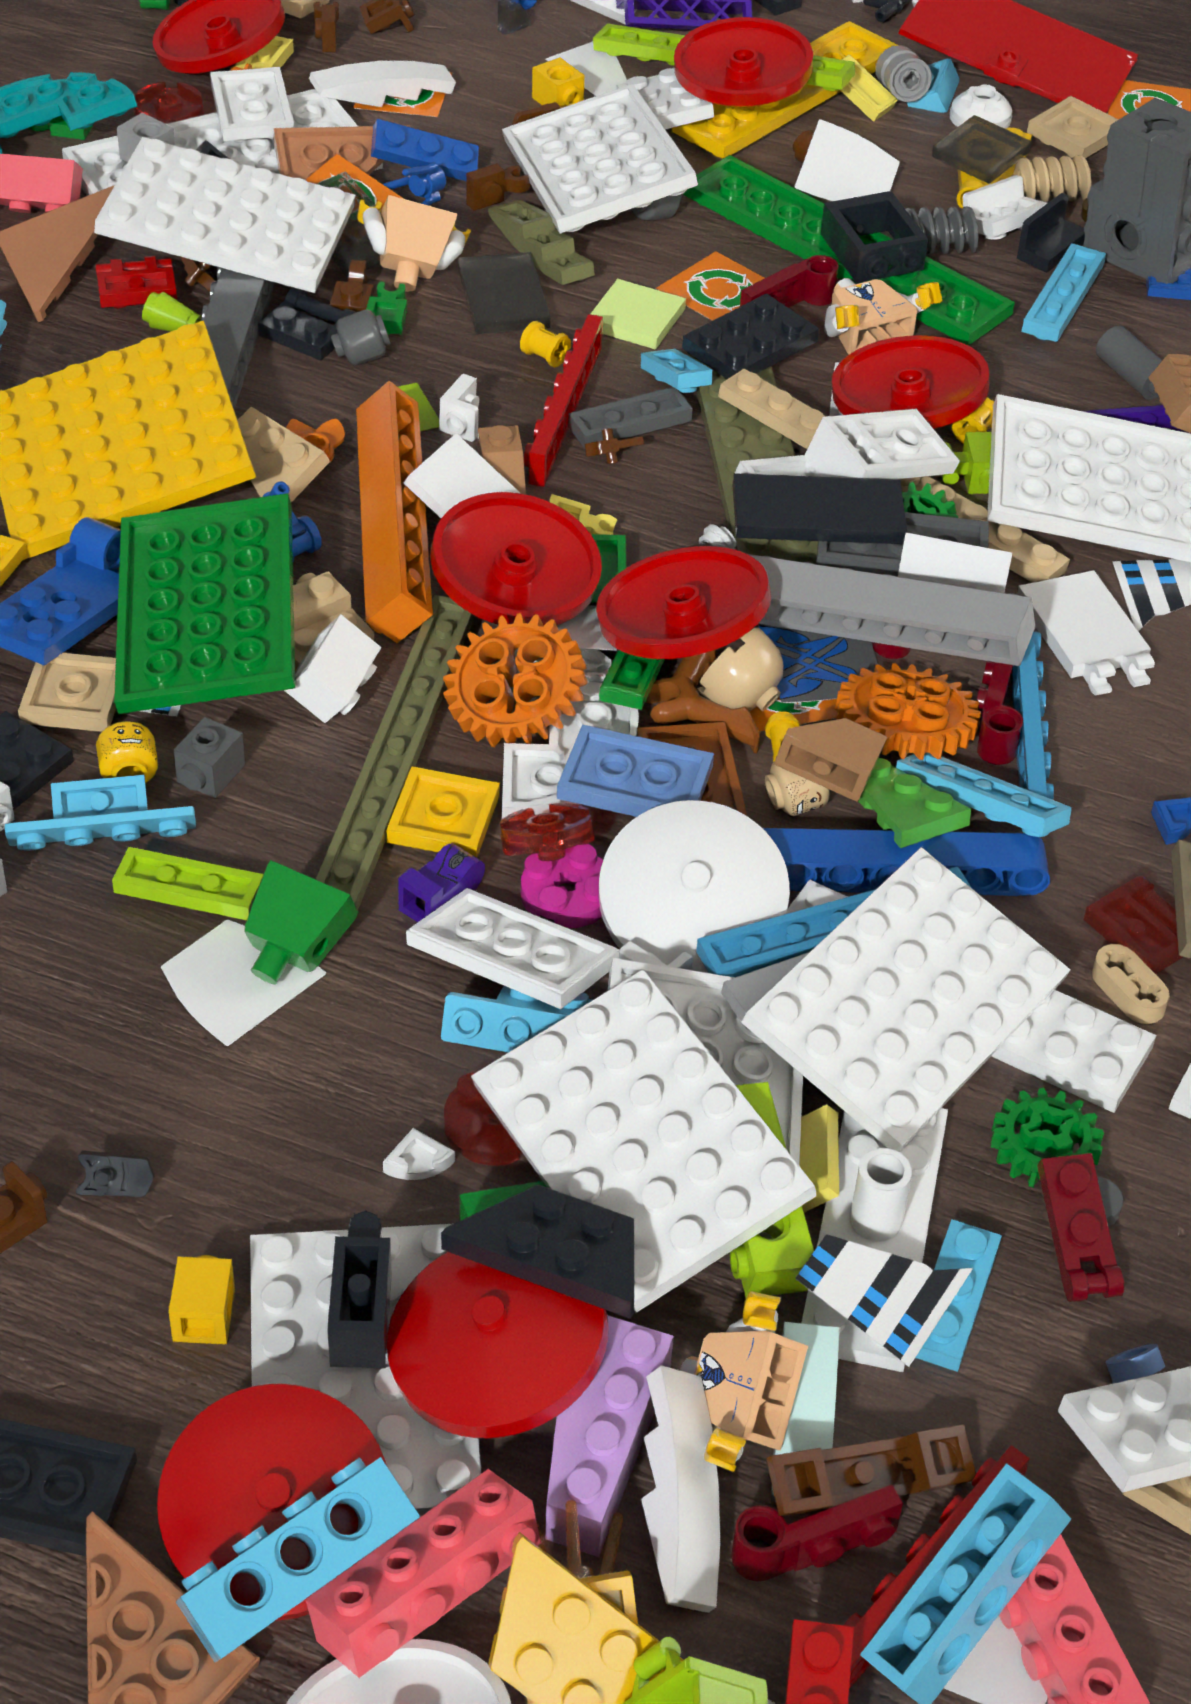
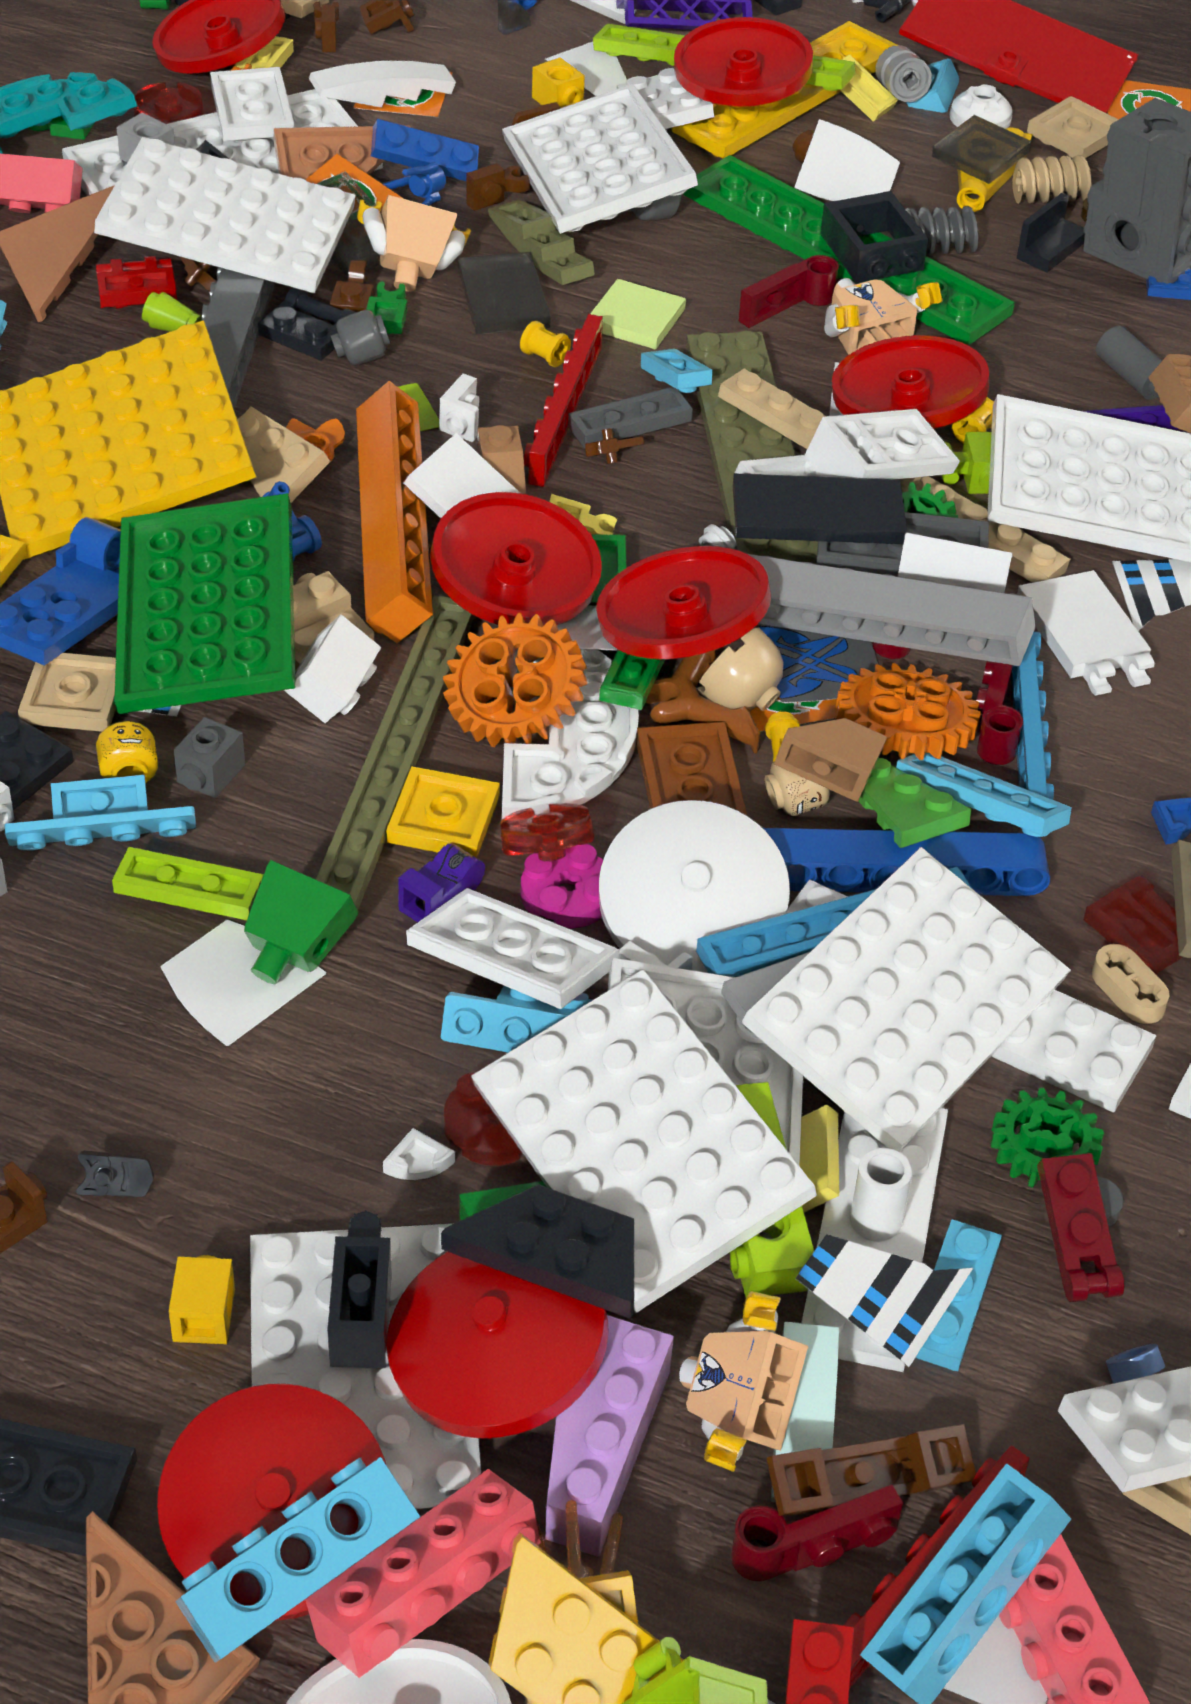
medium blue plate [557,724,714,817] -> none
white slope [641,1365,720,1613] -> none
orange sticker [655,251,764,321] -> none
black plate [682,293,820,379] -> none
white bracket [963,175,1047,239] -> none
medium azure plate [1022,243,1106,342] -> none

